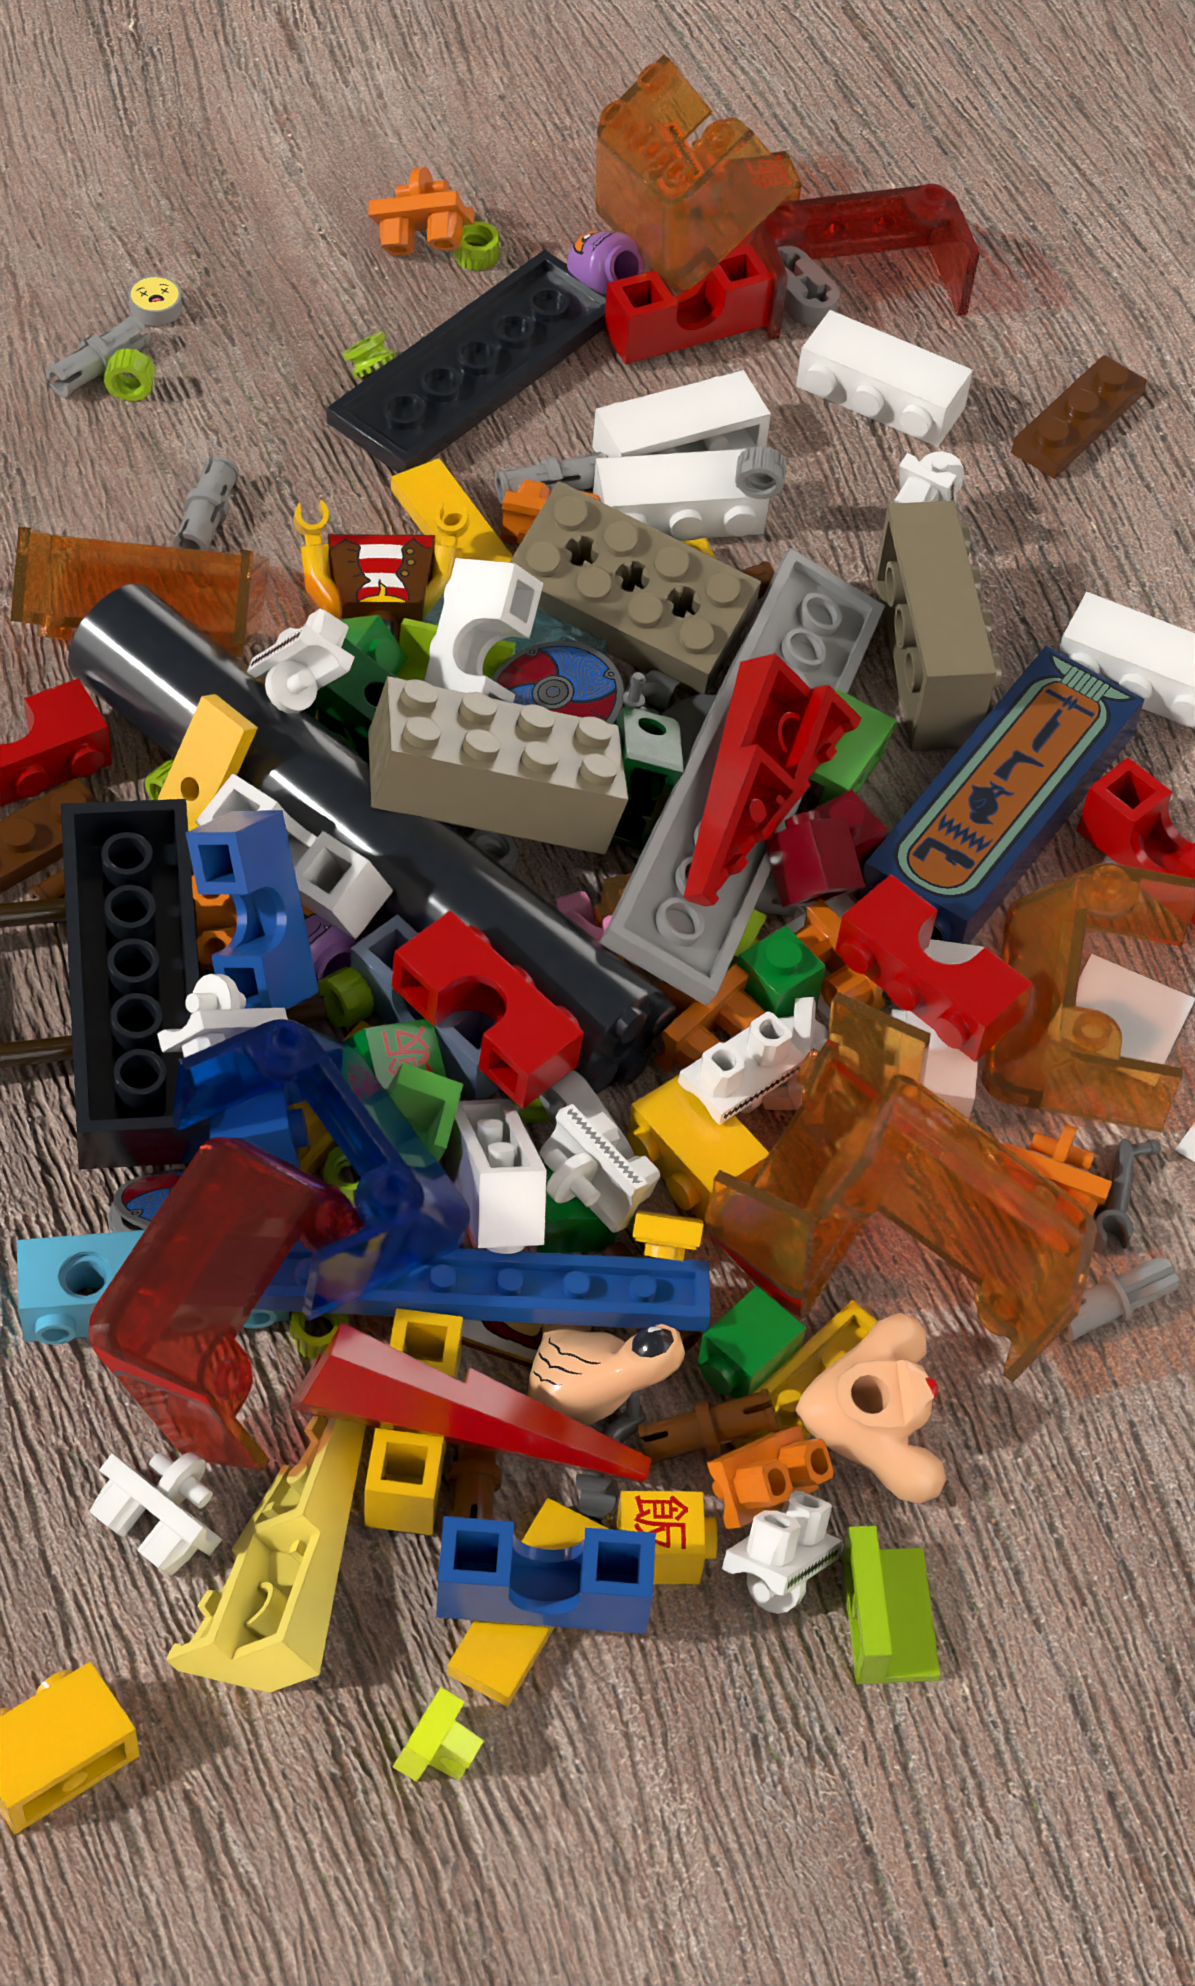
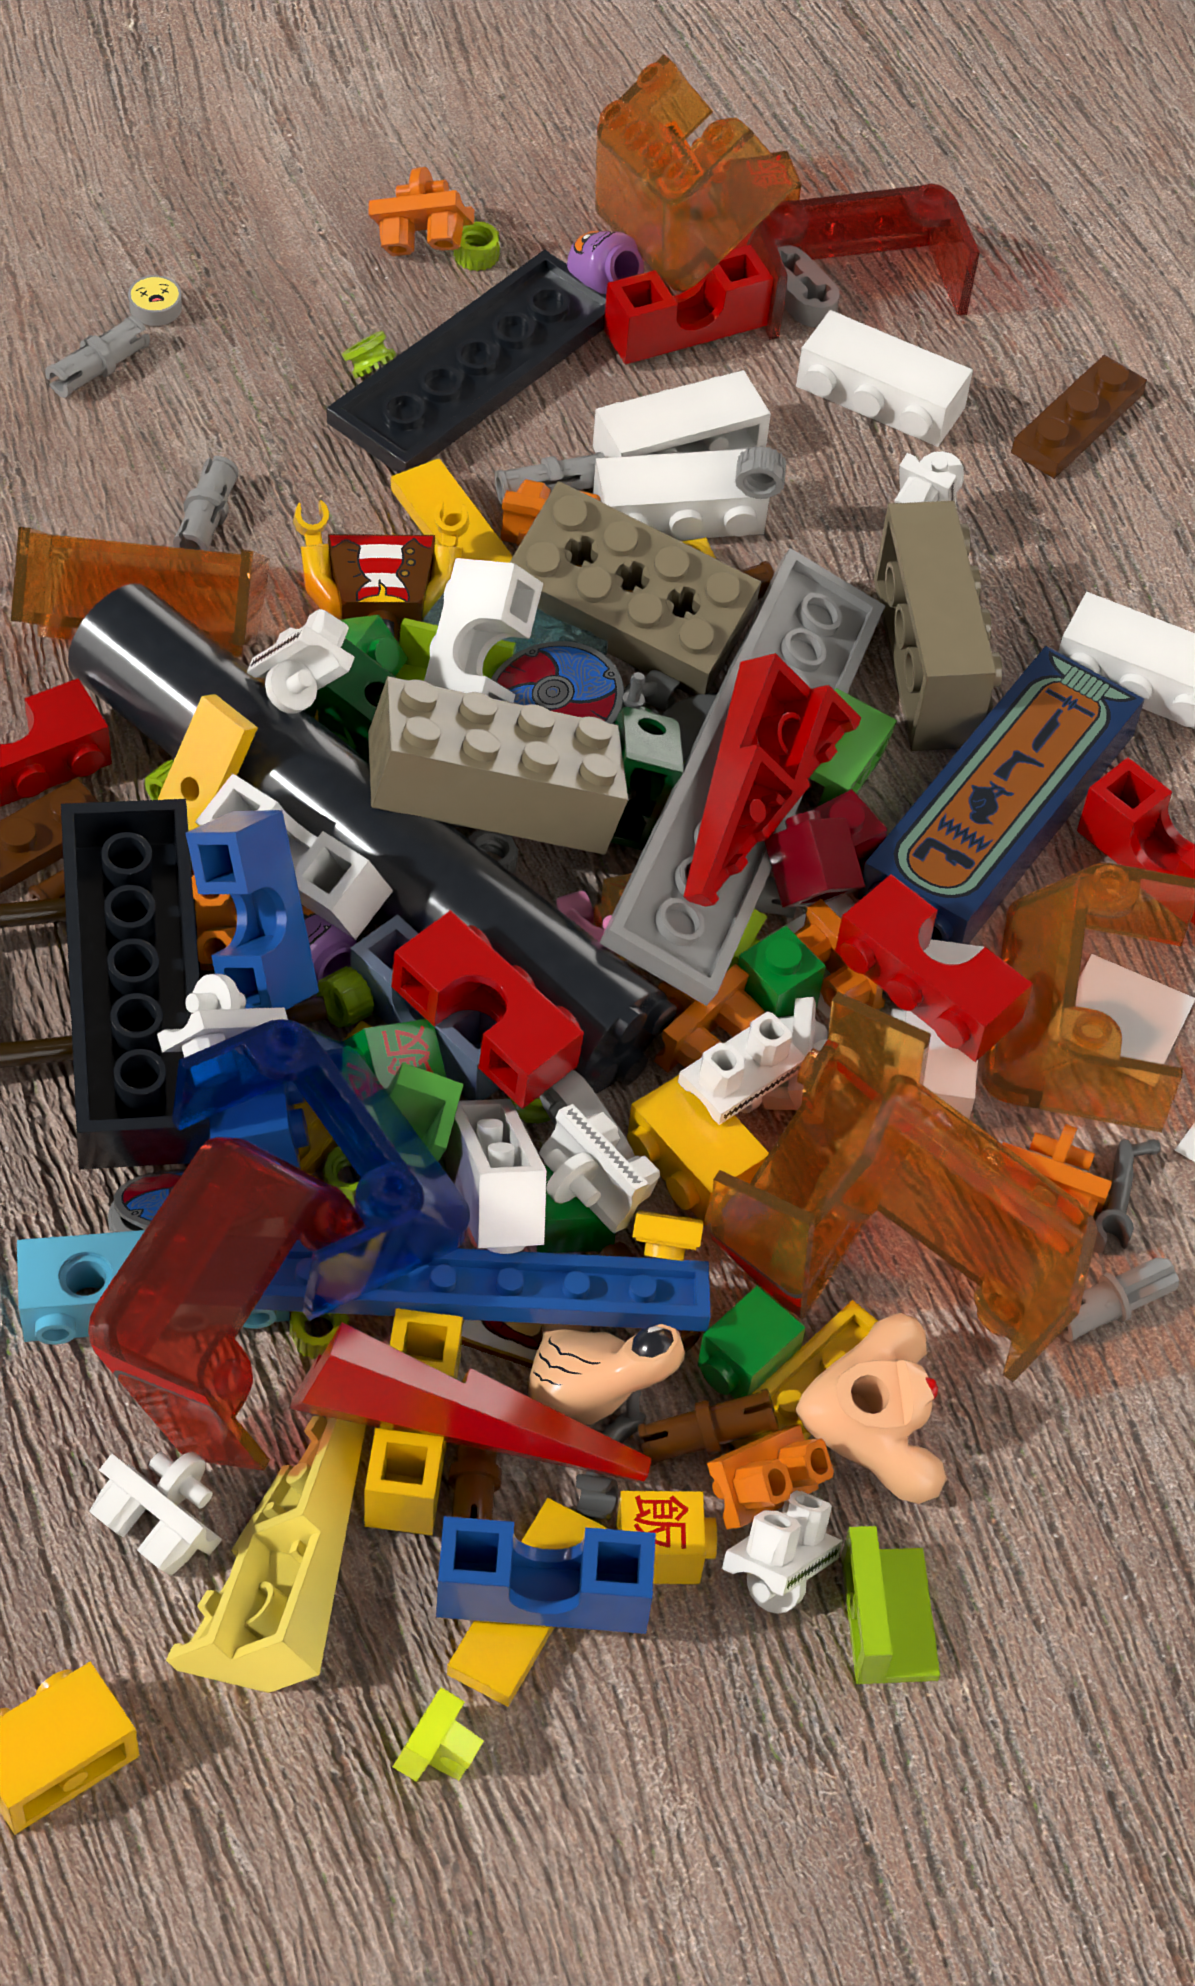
lime axle [104,348,155,402] -> none

